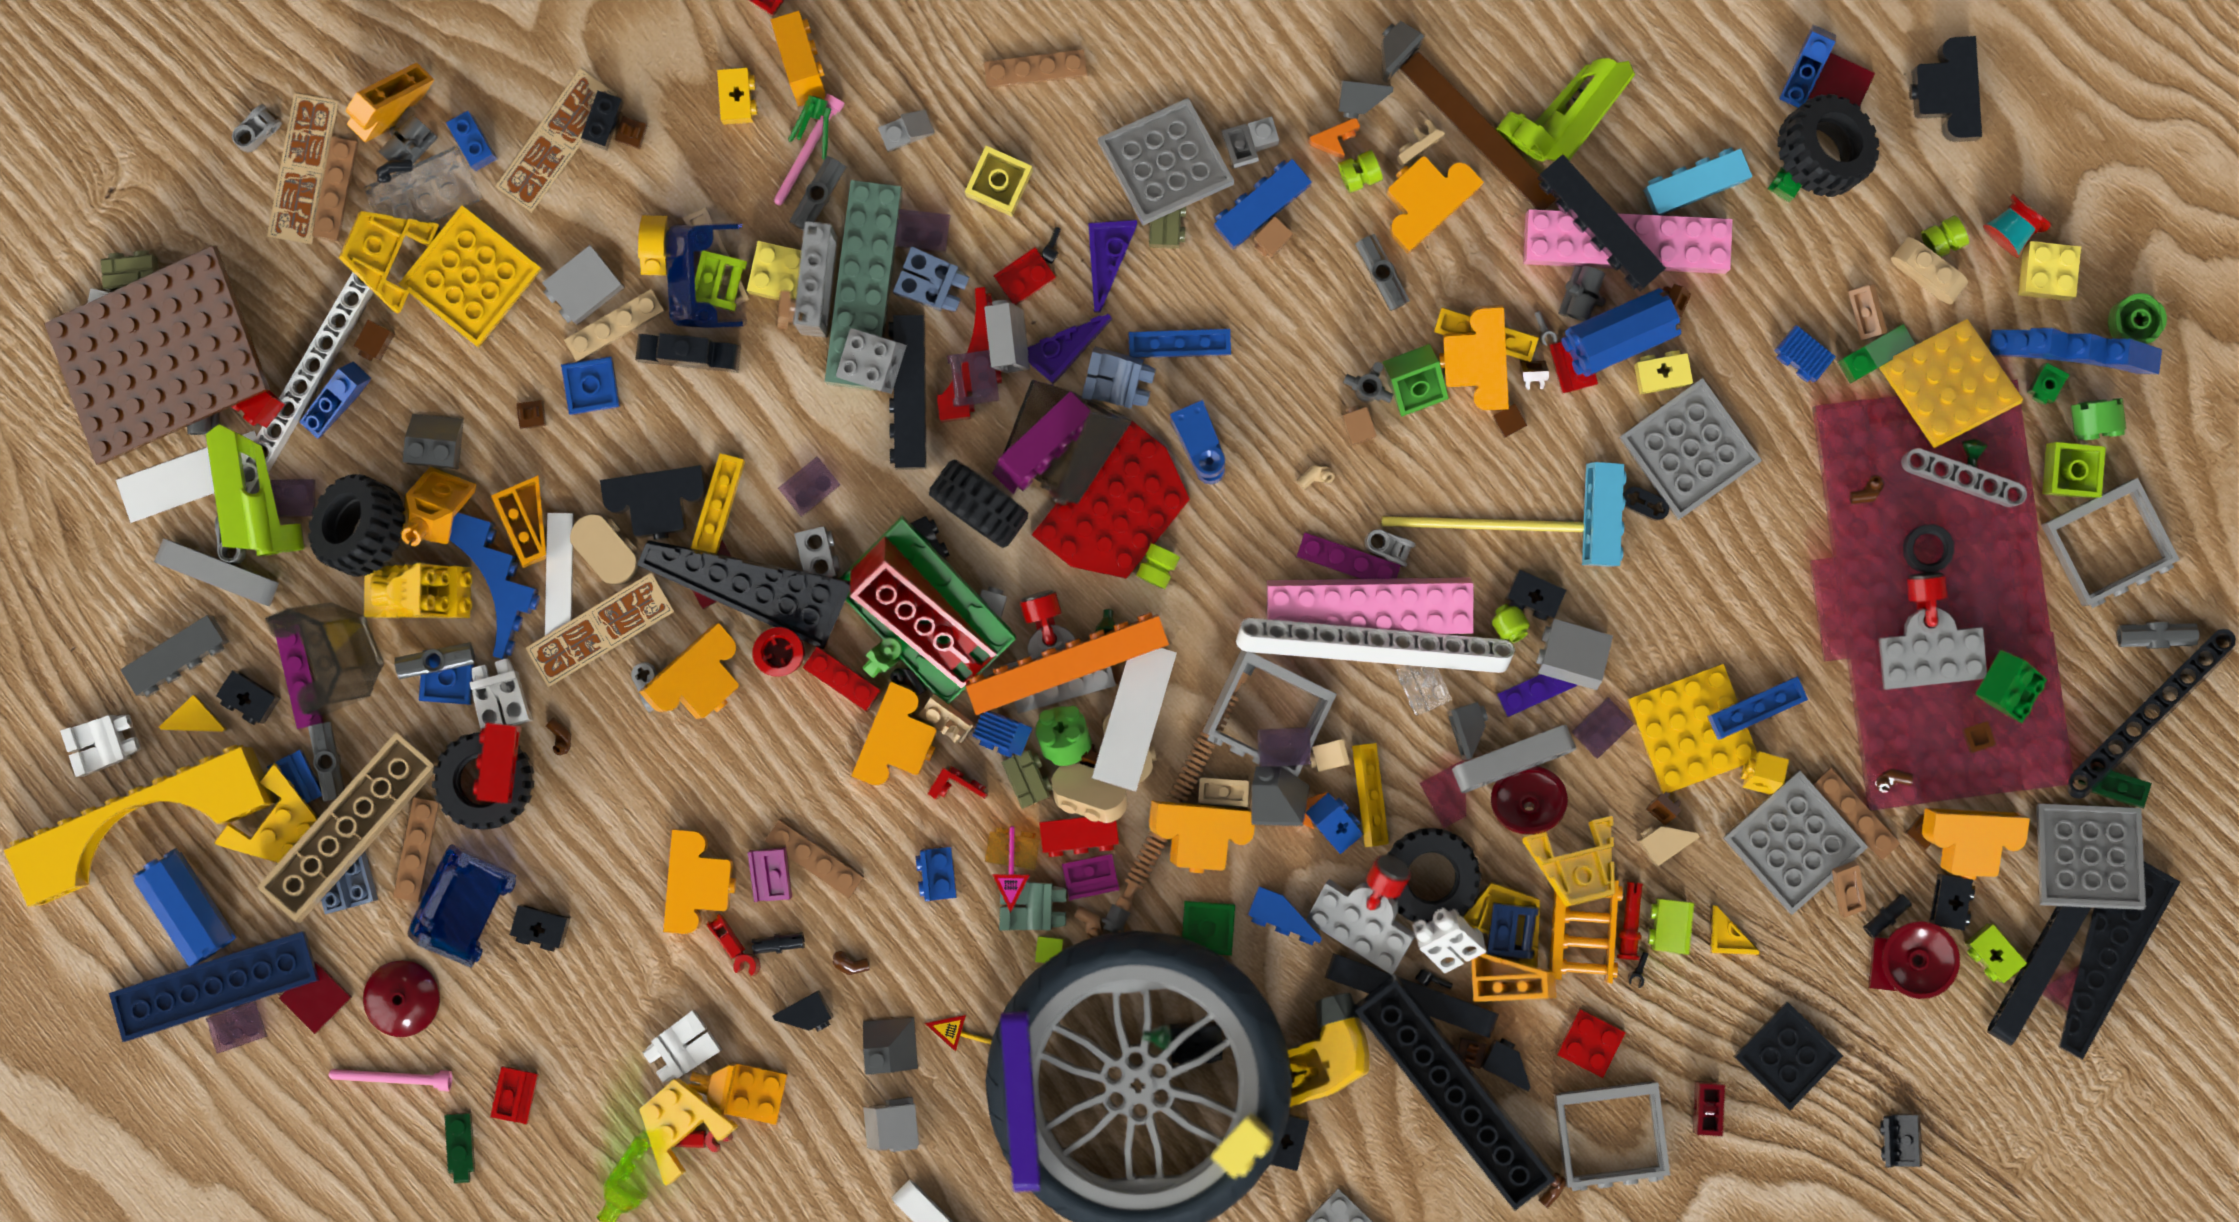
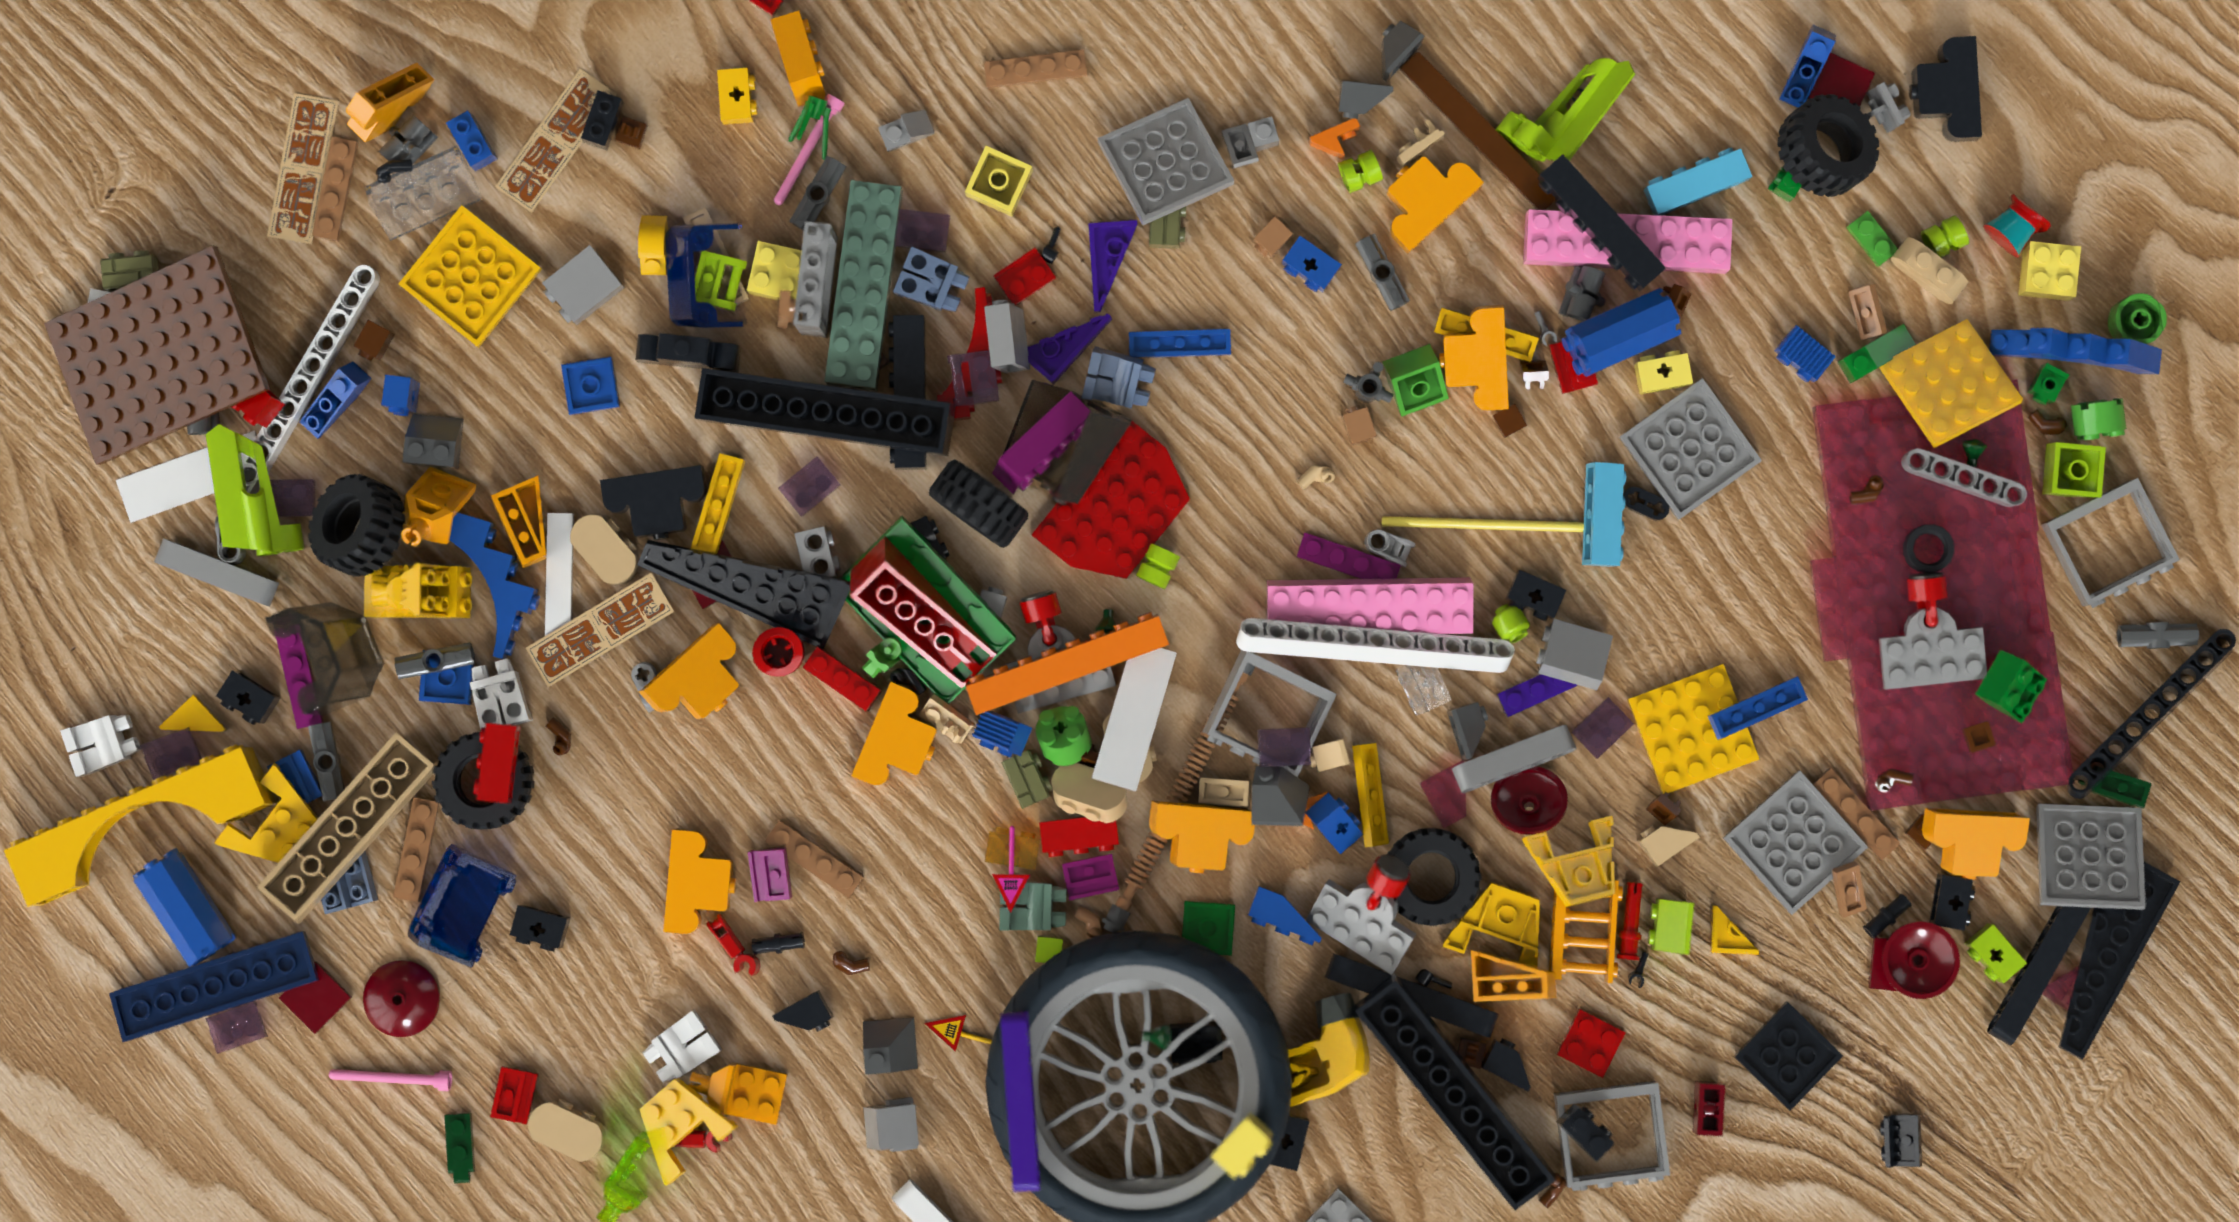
dark grey brick [120,615,229,697] -> none
light grey piece [232,104,282,152] -> none
yellow wing [338,211,439,314] -> none
reddish brown tile [516,400,546,429] -> none
tan plate [564,289,665,362] -> none
light grey bracket [836,328,907,394] -> none
blue bracket [916,847,957,901] -> none
red bracket [927,766,988,799] -> none
blue piece [1170,400,1226,485] -> none
blue brick [1214,159,1312,250] -> none
white hips [1413,909,1486,974] -> none
dark blue plate [1487,902,1539,959] -> none
yellow brick [1741,751,1789,795] -> none
none -> plate [140,727,202,780]
none -> blue brick [381,375,420,416]
none -> tan brick [528,1099,606,1162]
none -> black brick [694,368,956,456]
none -> blue brick [1281,236,1342,292]
none -> black brick [1556,1104,1615,1162]
none -> bright green plate [1846,211,1898,267]
none -> light grey hips [1866,82,1911,133]
none -> reddish brown arm [2027,409,2067,435]

